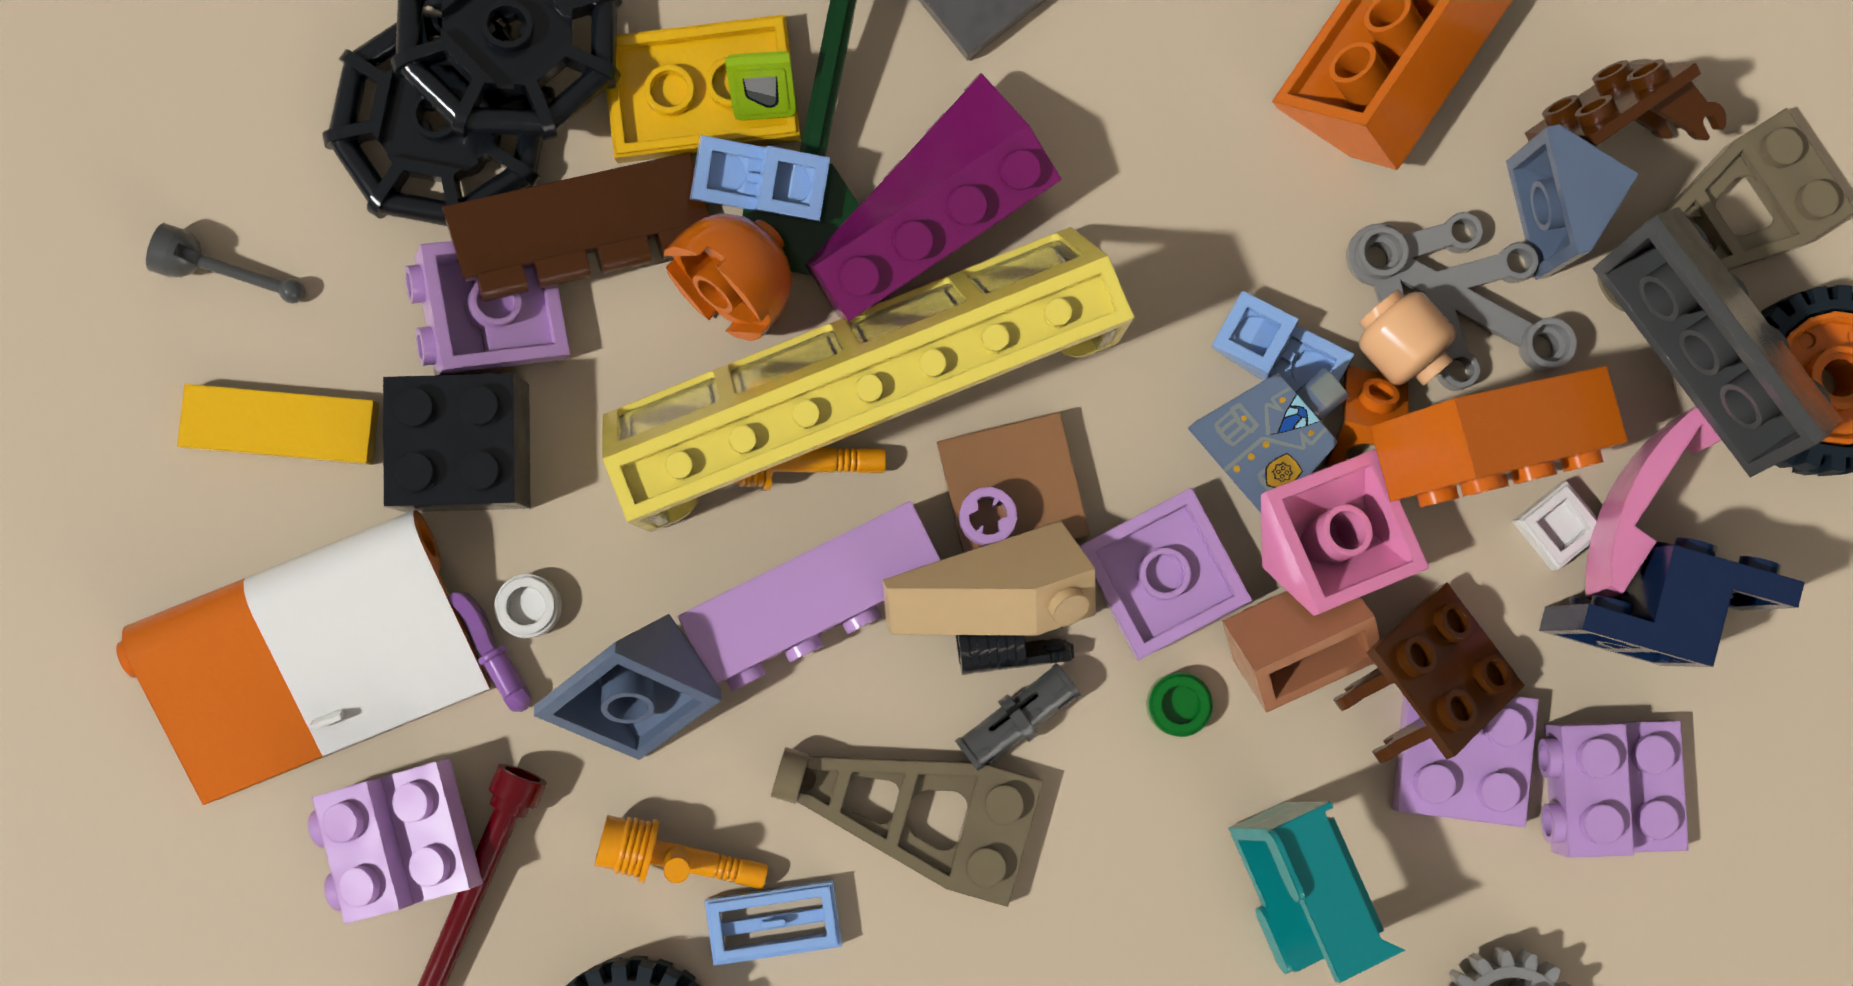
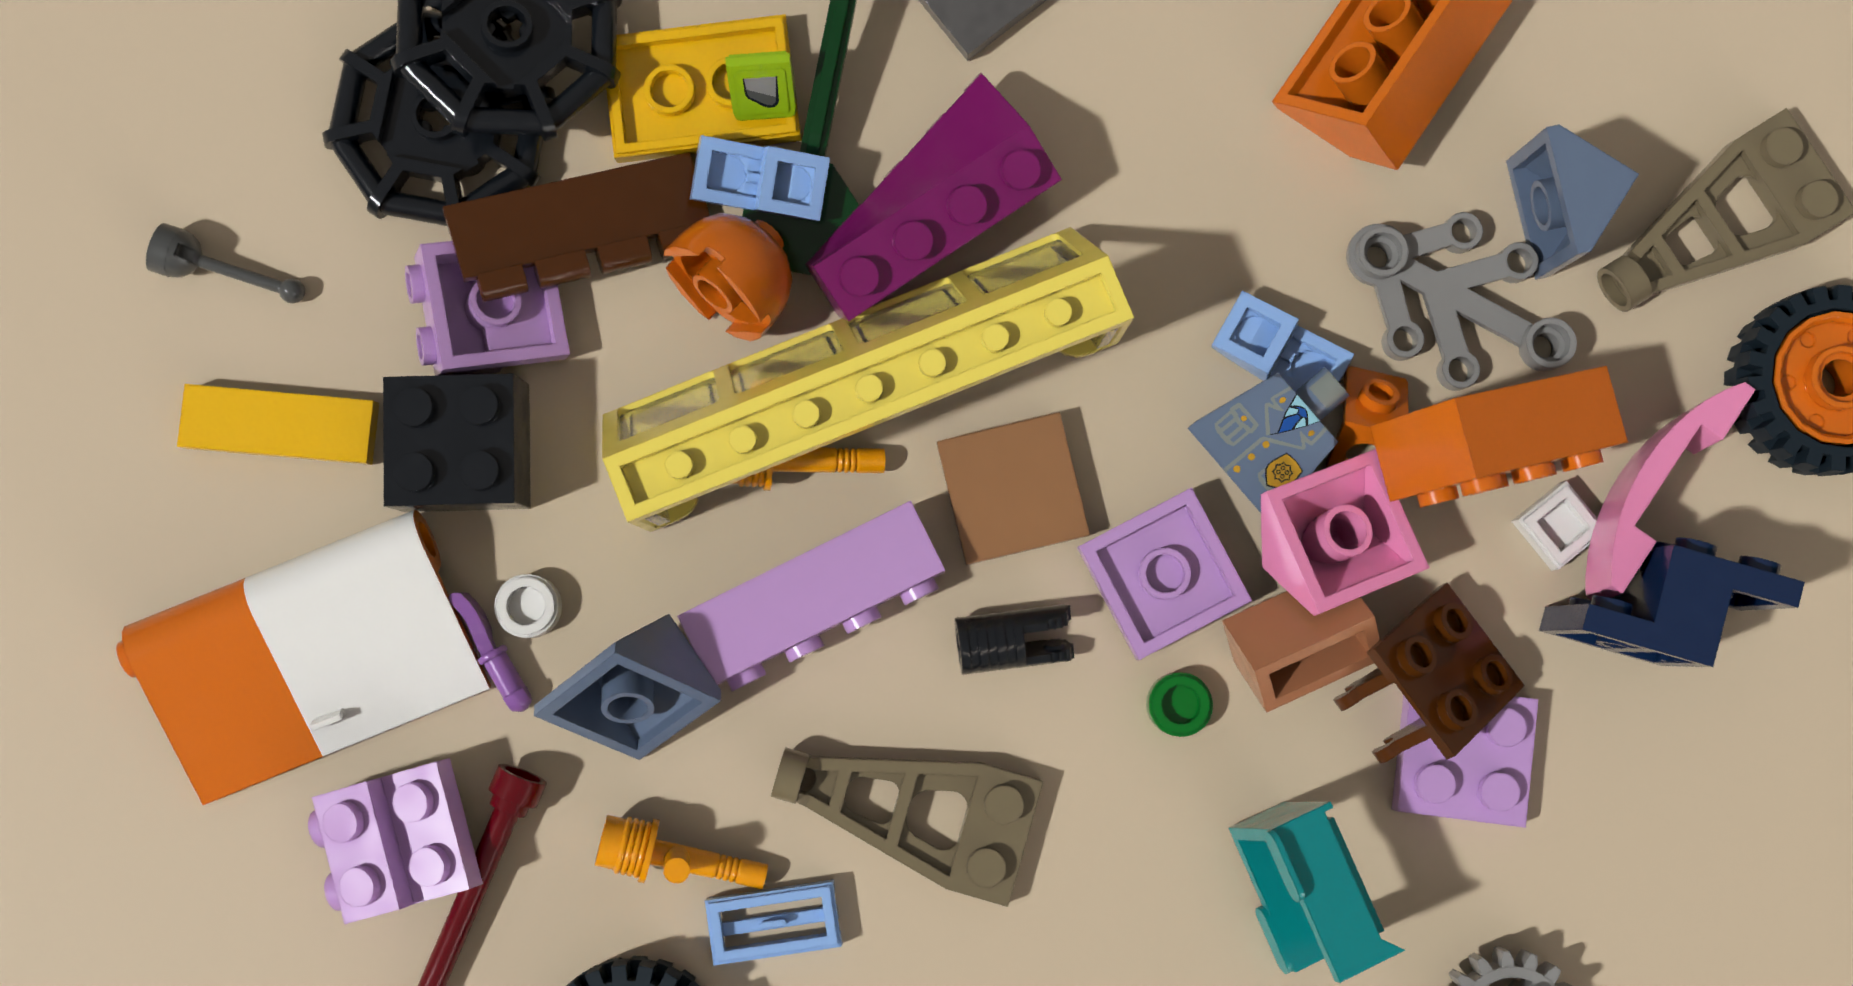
tan slope [882,521,1096,636] -> none
dark grey pin [955,663,1081,771] -> none
lavender bush [959,487,1017,546] -> none
light nougat head [1359,289,1456,386] -> none
reddish brown plate [1525,59,1726,147] -> none
lavender plate [1537,720,1689,858] -> none
dark grey slope [1592,207,1843,477] -> none

